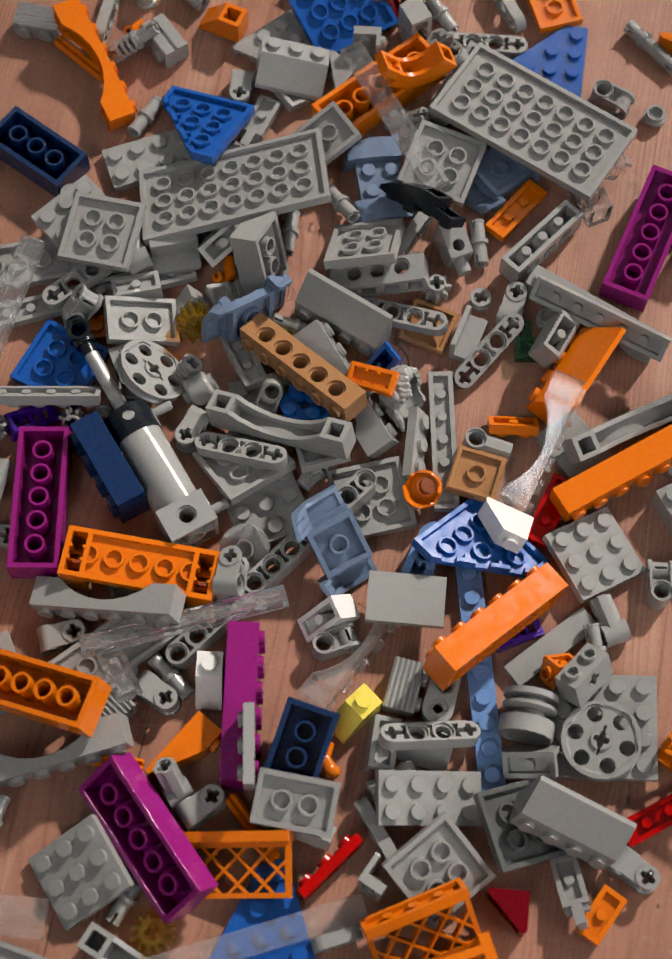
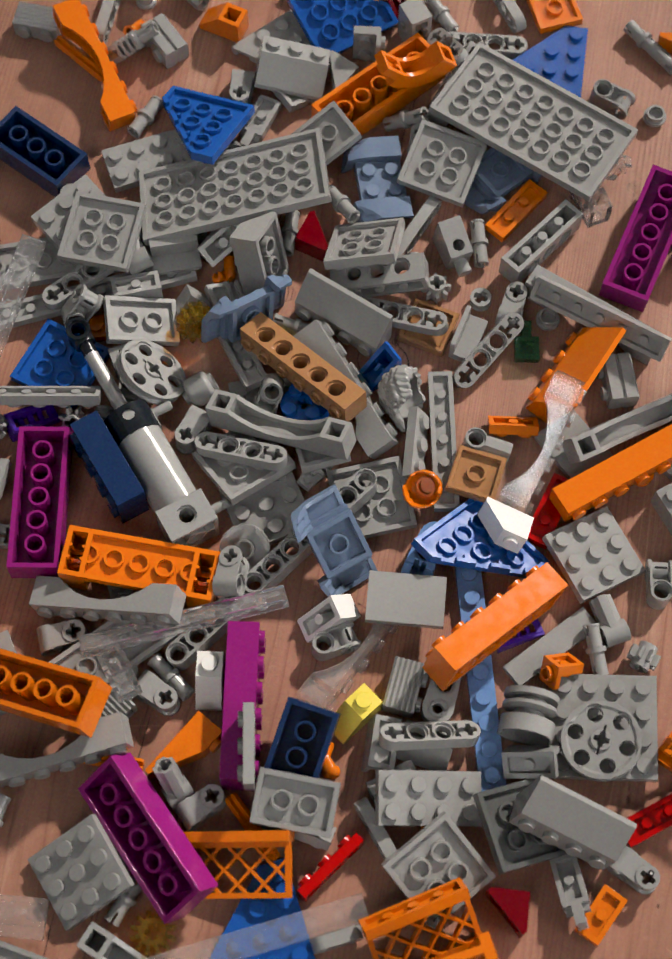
light grey bush [177,354,202,378] -> none
clear tile [340,40,449,190] -> none
orange plate [346,360,400,398] -> none
light grey panel [357,852,387,903] -> none
black slope [379,183,466,230] -> none
light grey brick [528,310,579,368] -> none
light grey brick [555,642,613,709] -> none
none -> dark red slope [295,210,328,261]
none -> light grey brick [597,352,640,409]
none -> light grey gear [627,641,661,673]

